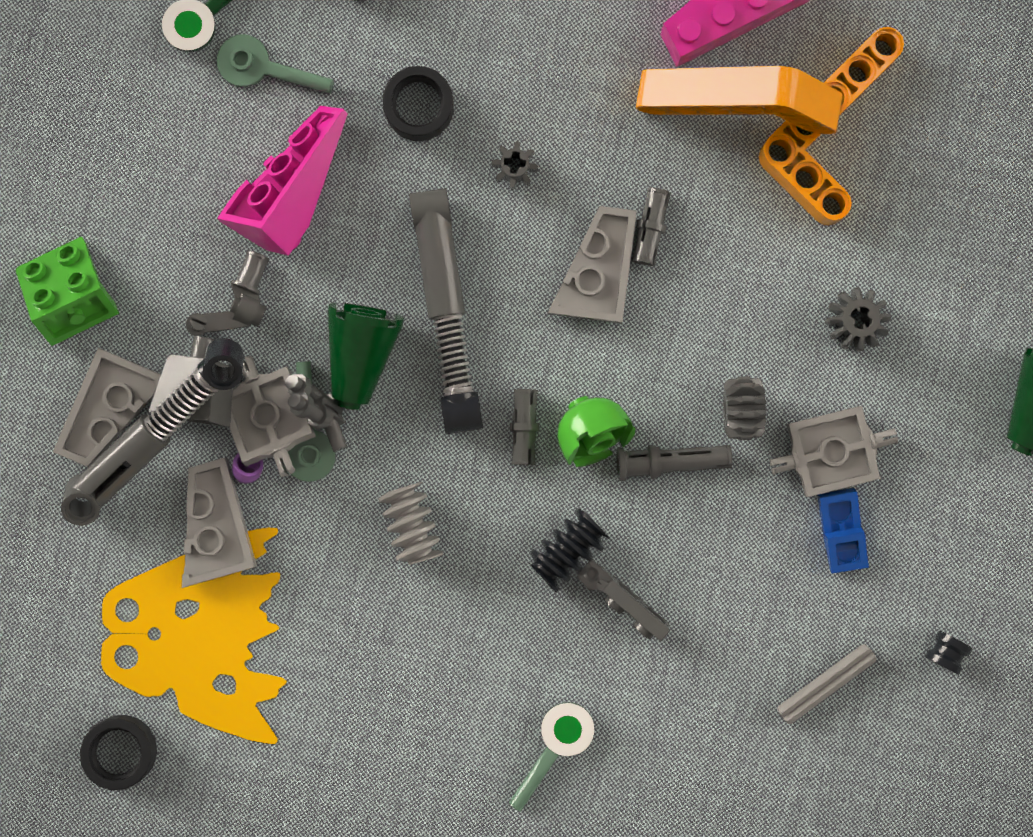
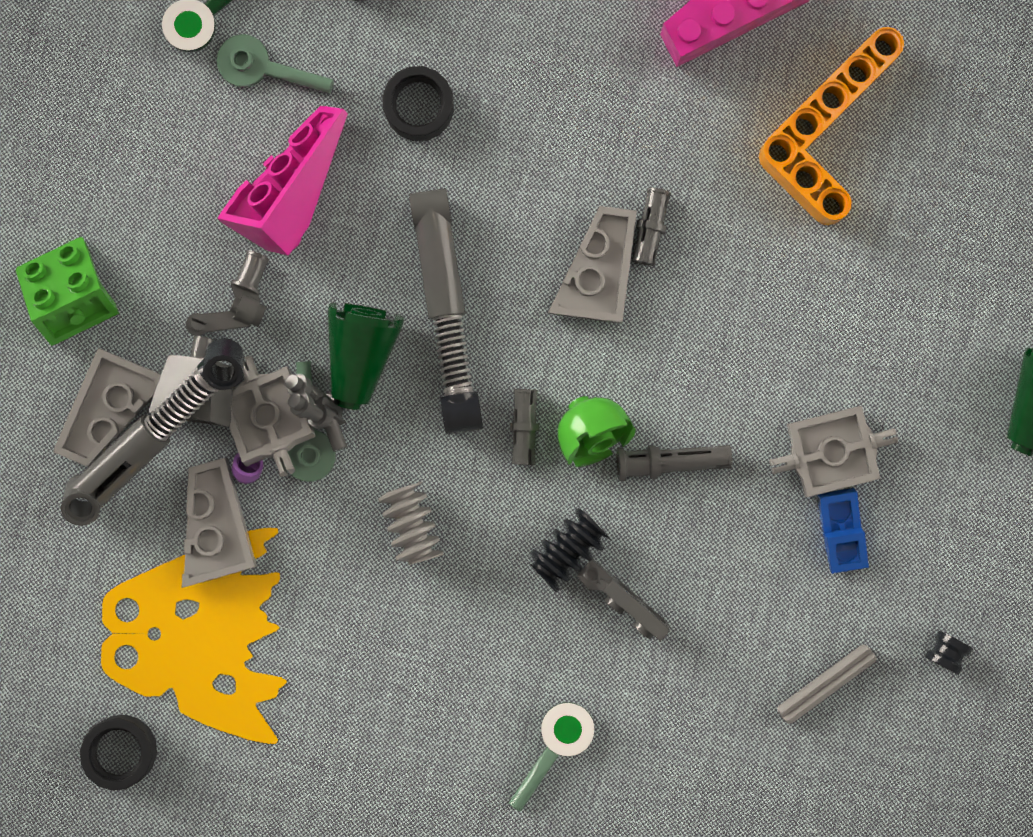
dark grey gear [491,141,538,190] -> none
light orange beam [636,66,843,134] -> none
dark grey gear [722,376,766,440] -> none
dark grey gear [825,287,891,352] -> none

